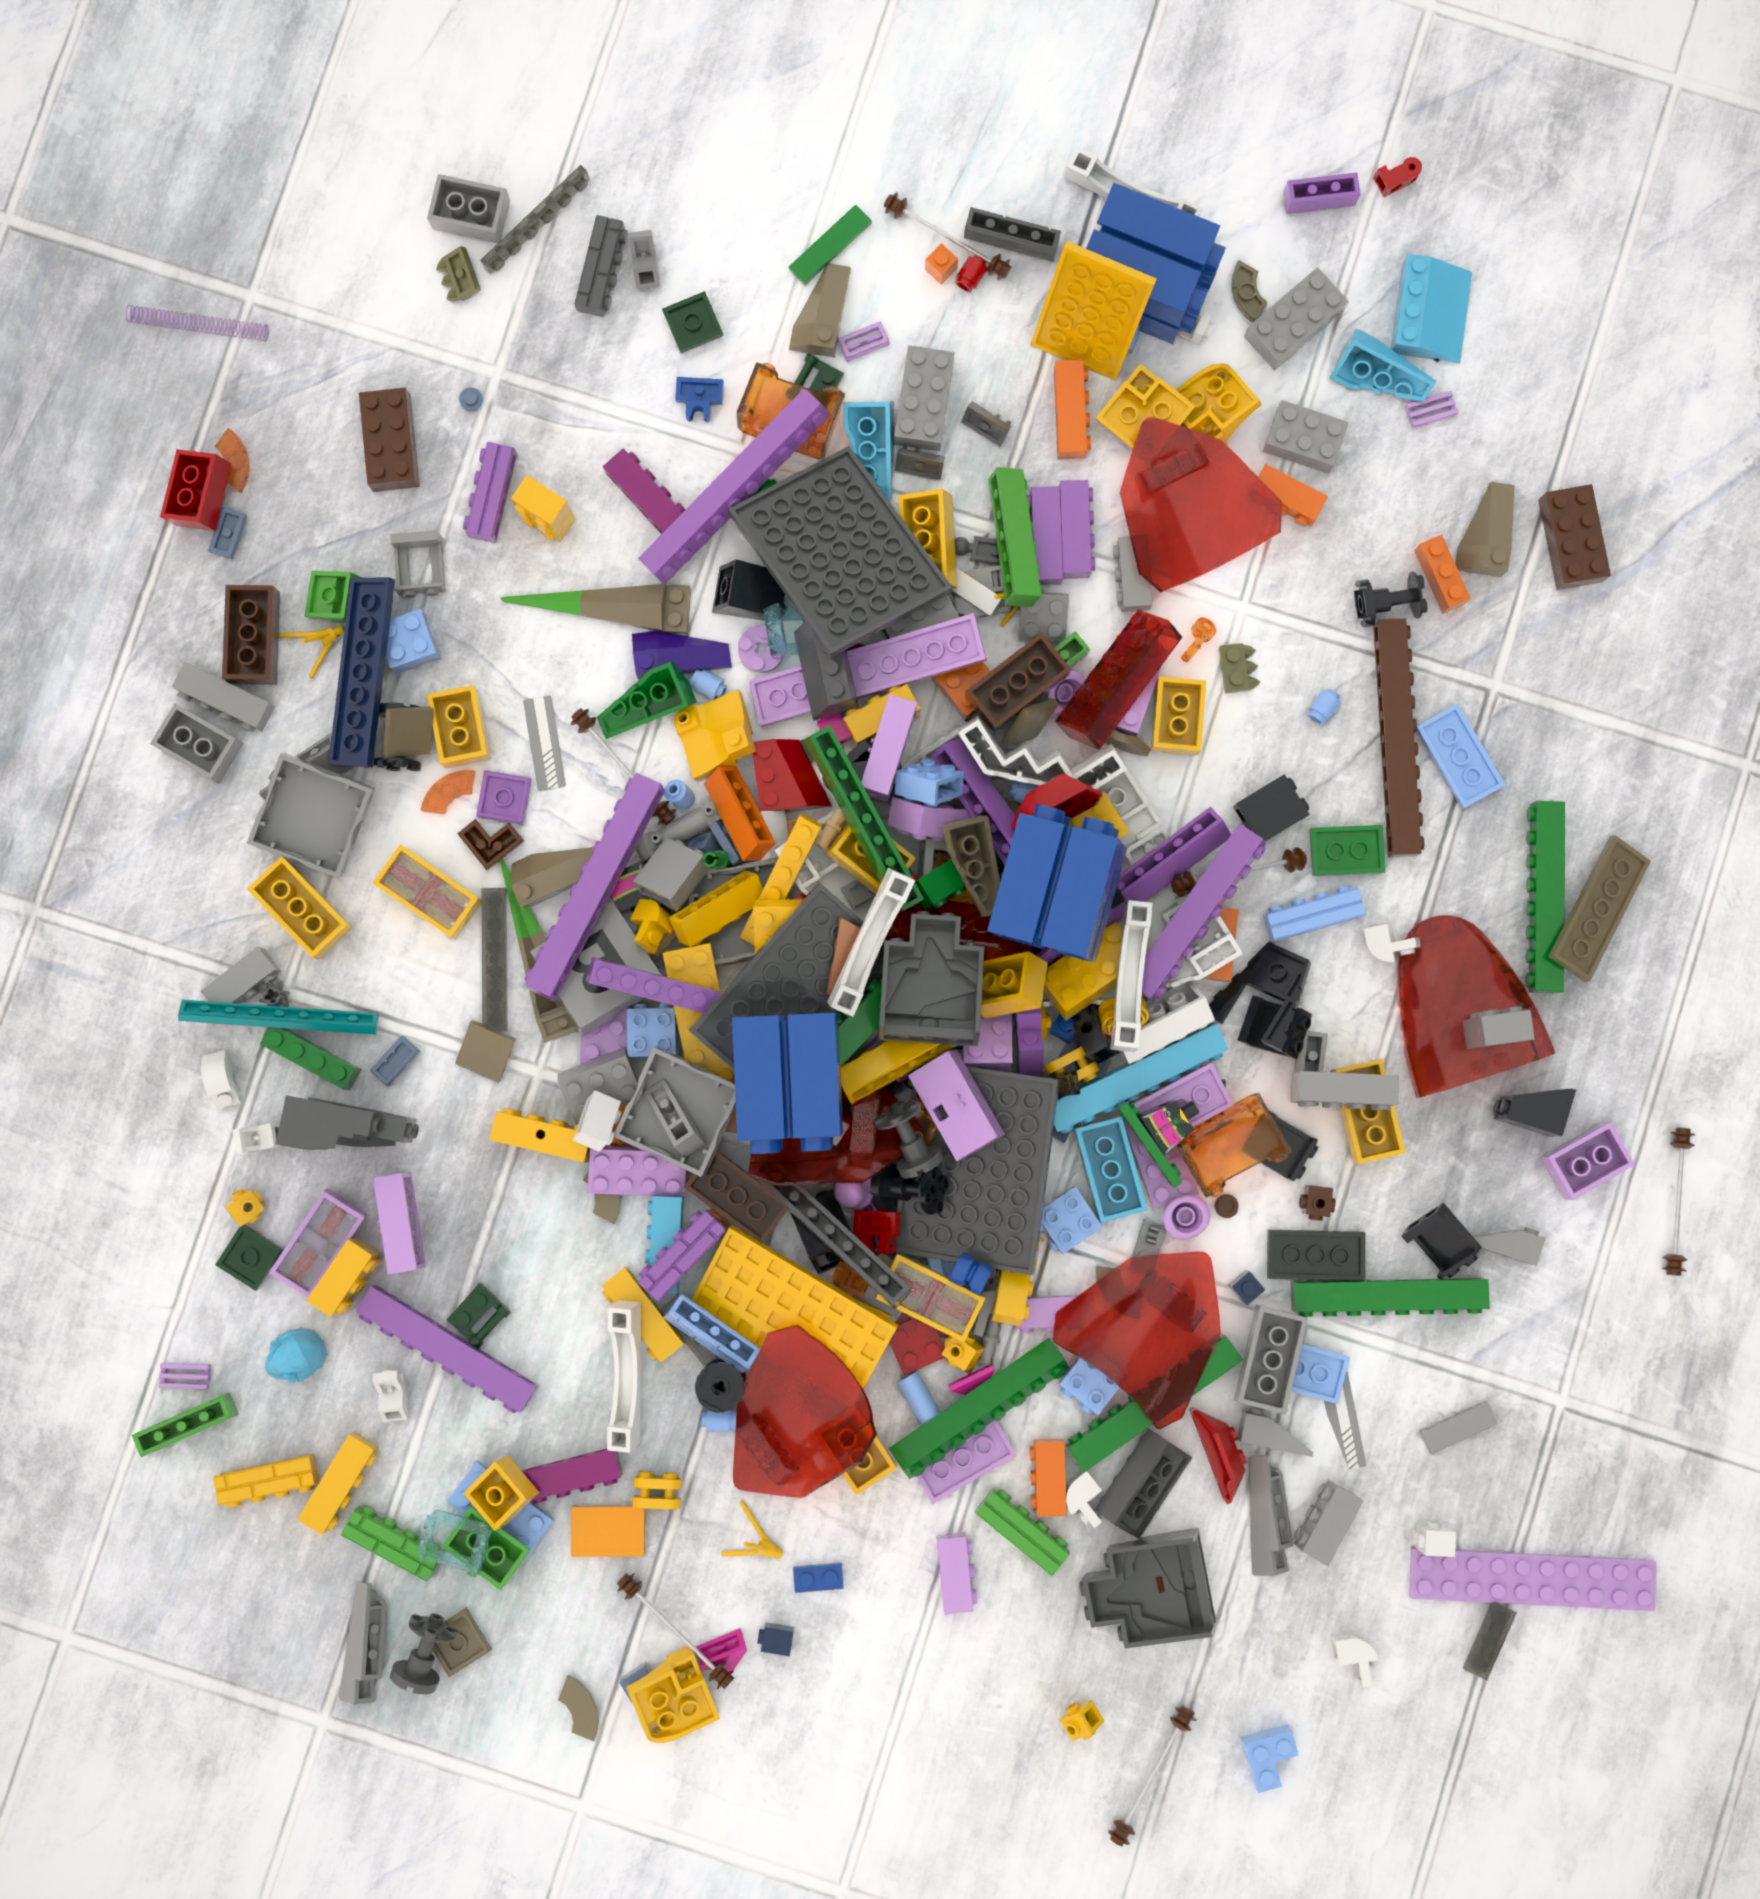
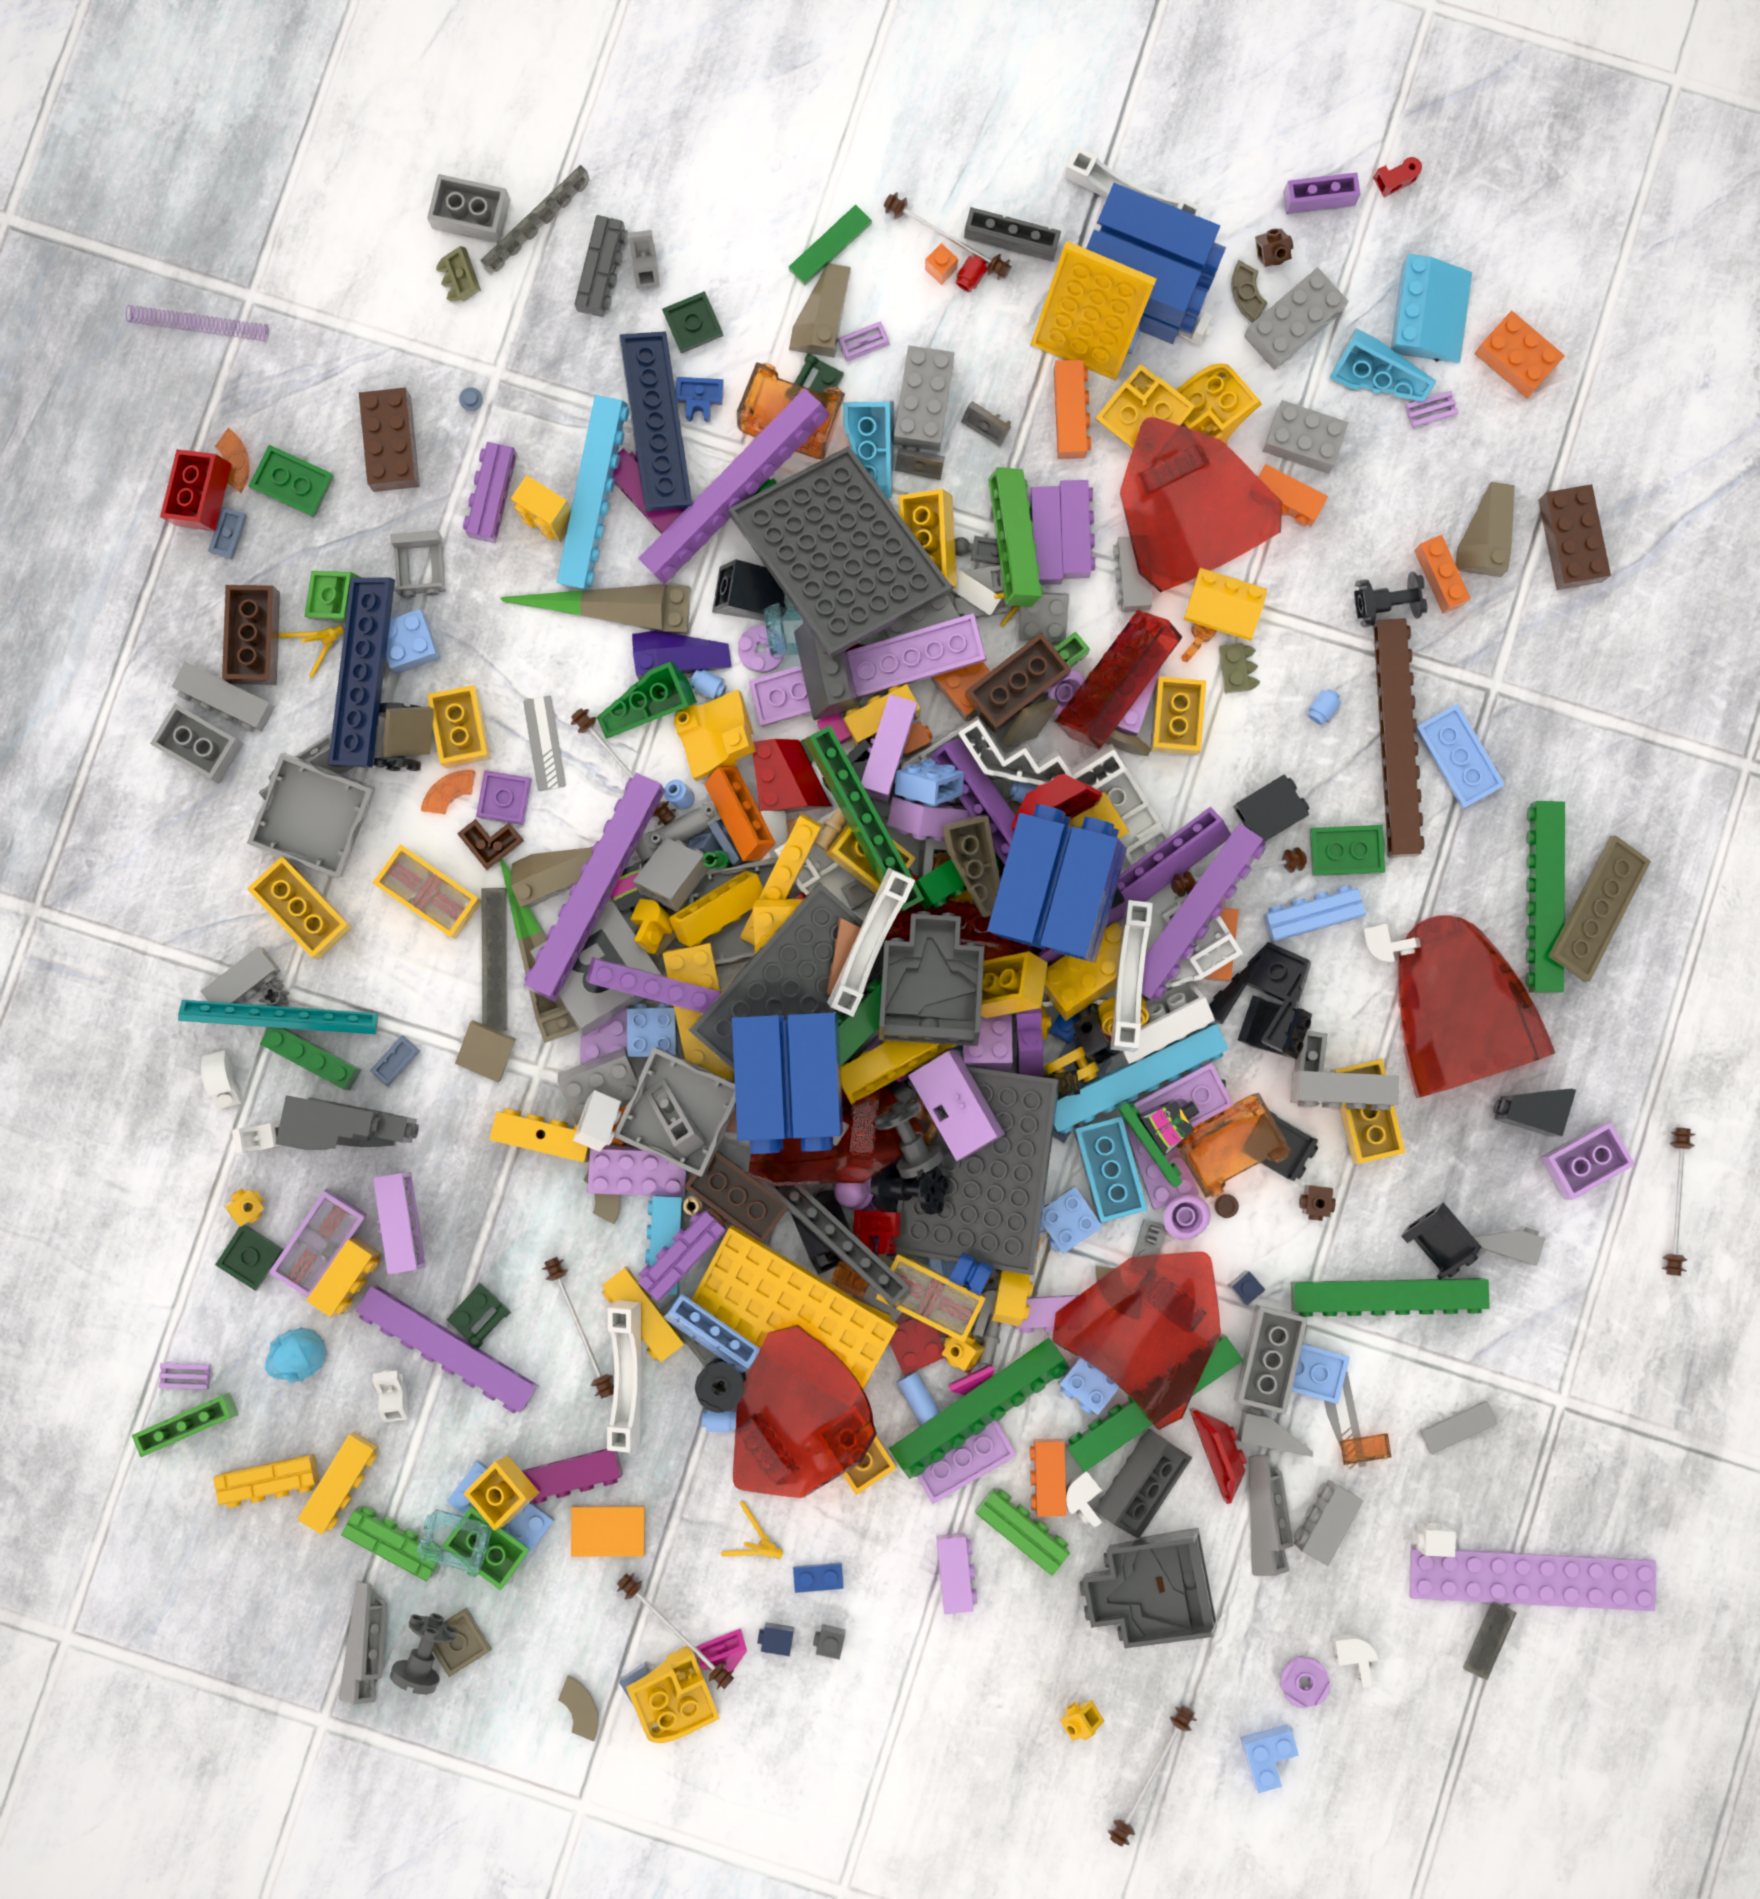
yellow brick [632,1471,682,1509] -> none
pearl dark grey plate [1267,1230,1365,1281] -> none
light grey brick [1462,1006,1535,1049] -> none
none -> green plate [248,445,334,518]
none -> axle [542,1257,614,1399]
none -> medium azure brick [556,395,629,590]
none -> dark blue plate [619,331,692,512]
none -> tan pin [683,1196,703,1216]
none -> dark grey brick [812,1624,846,1660]
none -> orange brick [903,721,933,758]
none -> yellow slope [1183,568,1268,641]
none -> reddish brown brick [1255,228,1294,267]
none -> lavender plate [1280,1656,1330,1708]
none -> clear orange tile [1340,1433,1392,1465]
none -> orange brick [1474,310,1565,398]

